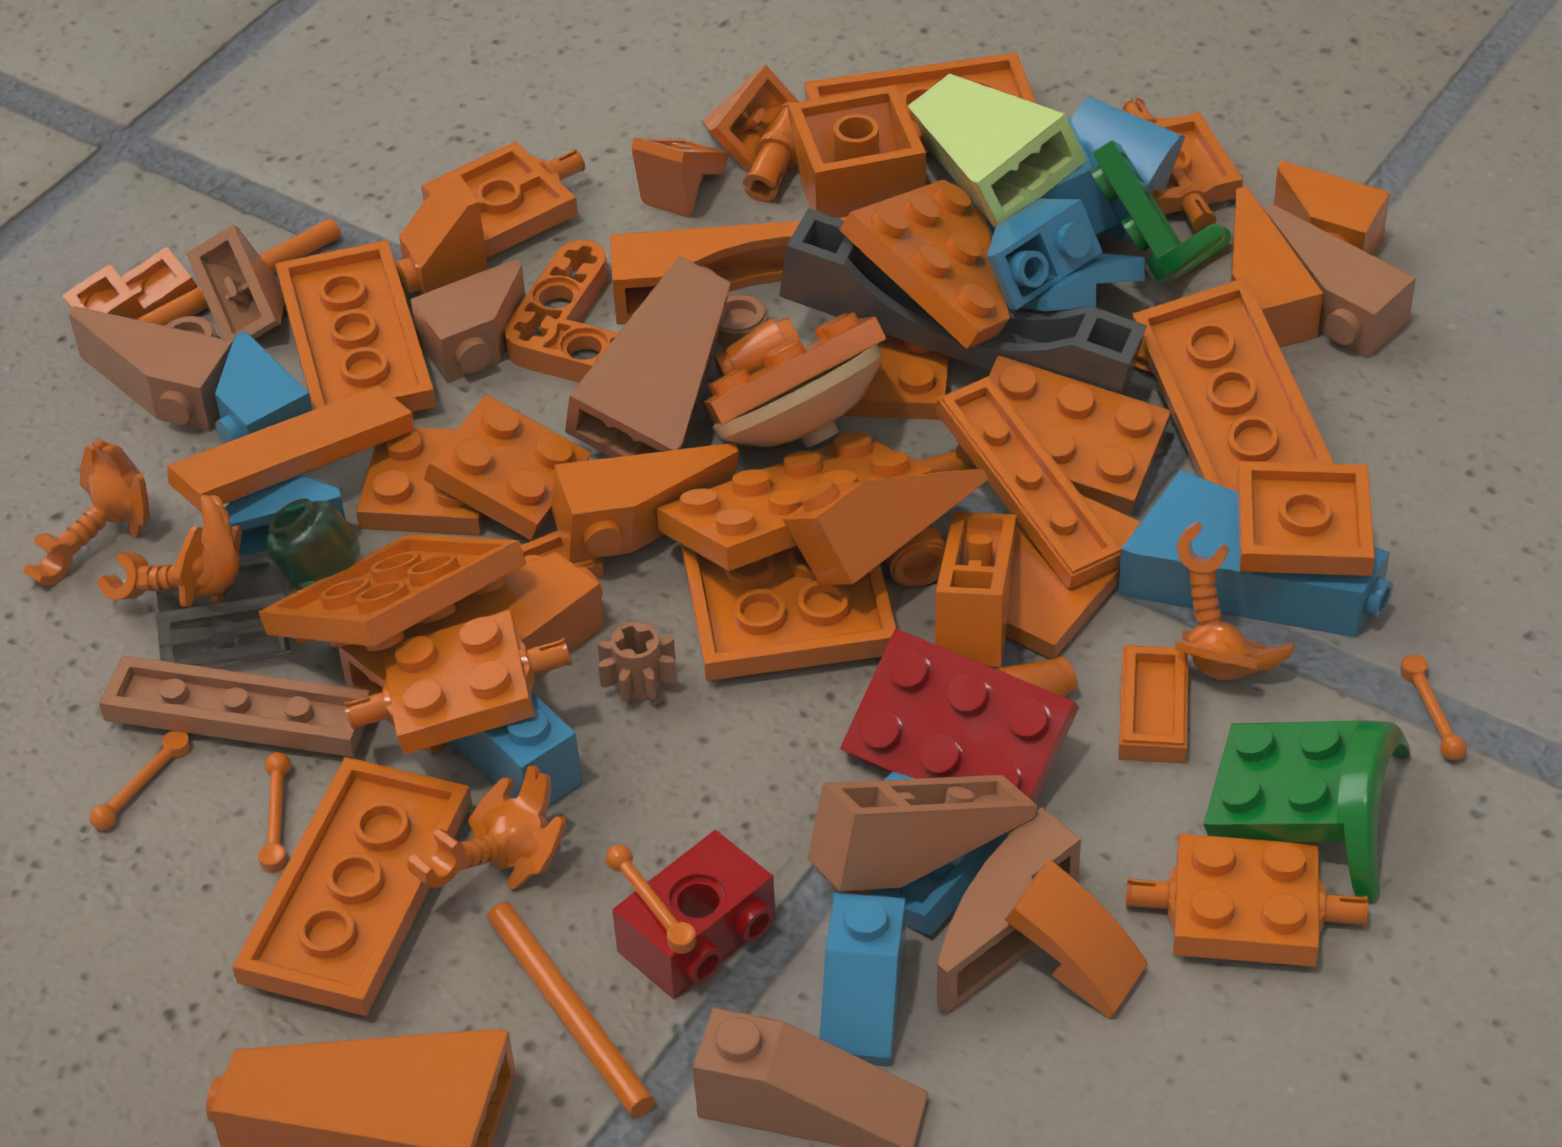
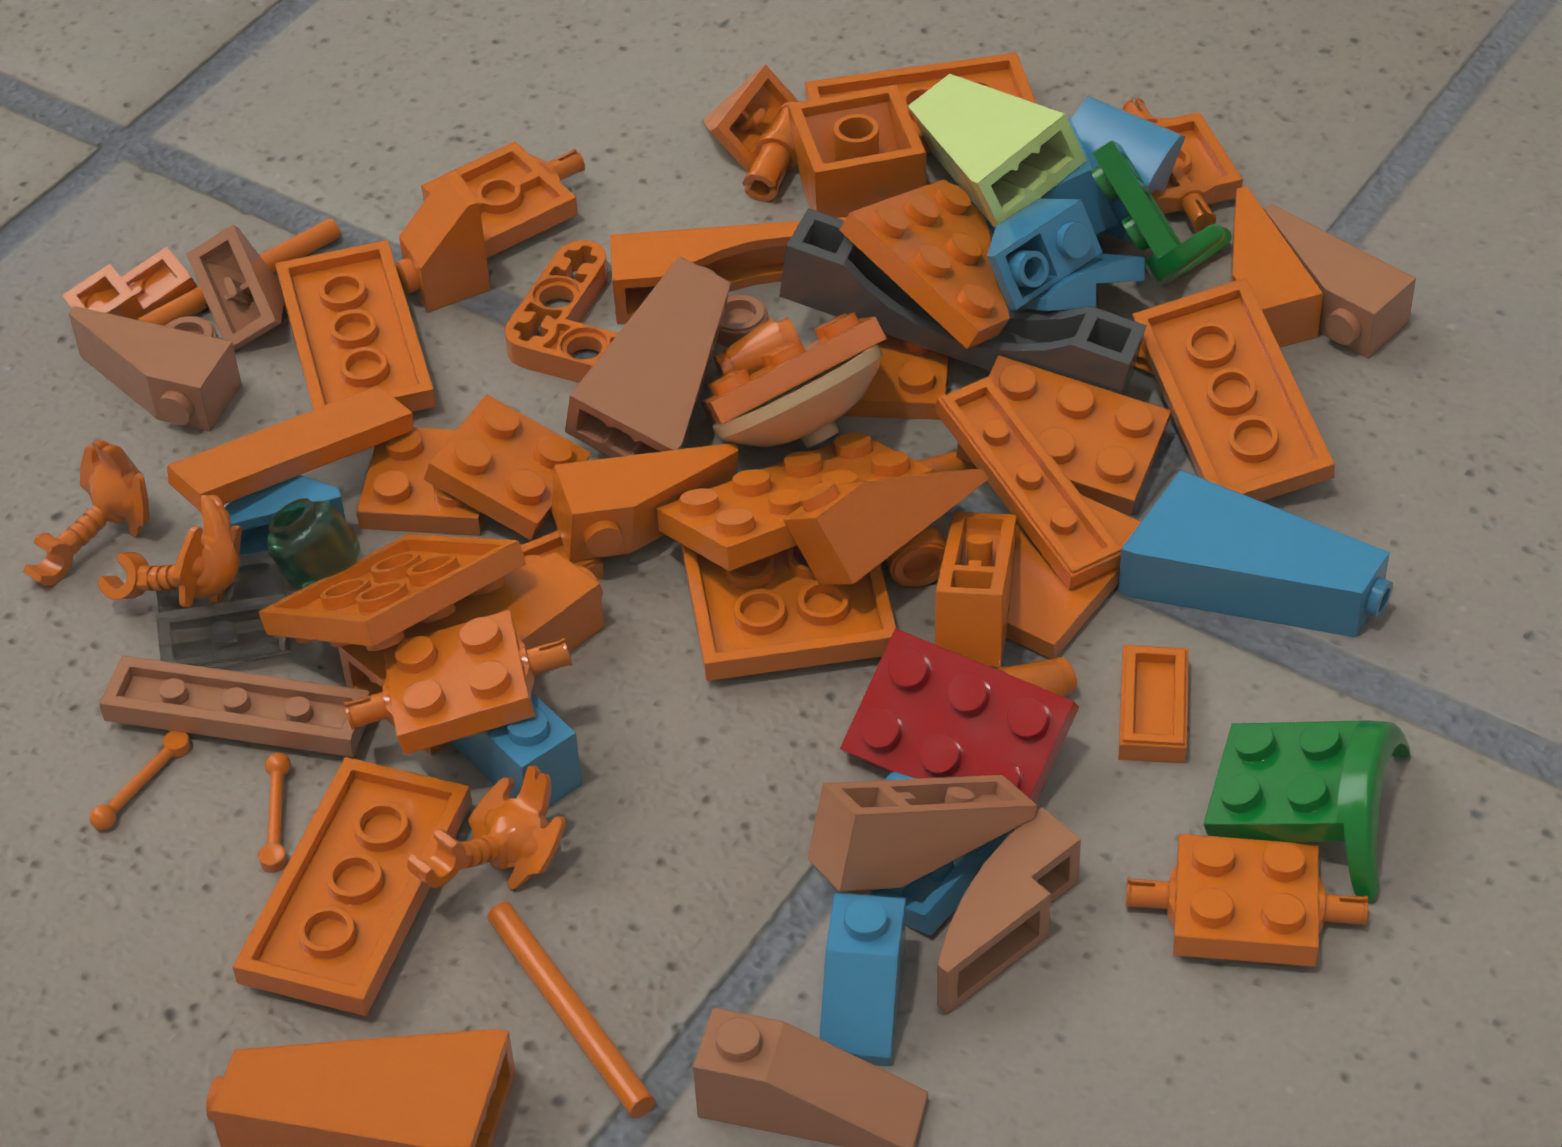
dark azure slope [215,331,312,444] -> none
nougat slope [411,258,526,383] -> none
nougat gear [597,622,677,702] -> none
orange hinge [605,844,696,954] -> none
red brick [612,829,776,1000] -> none
orange slope [631,137,729,216] -> none
orange slope [1004,859,1148,1019] -> none
orange piece [1175,521,1295,681] -> none
orange plate [1237,461,1375,576] -> none
orange slope [1274,160,1390,255] -> none
orange hinge [1400,655,1467,761] -> none

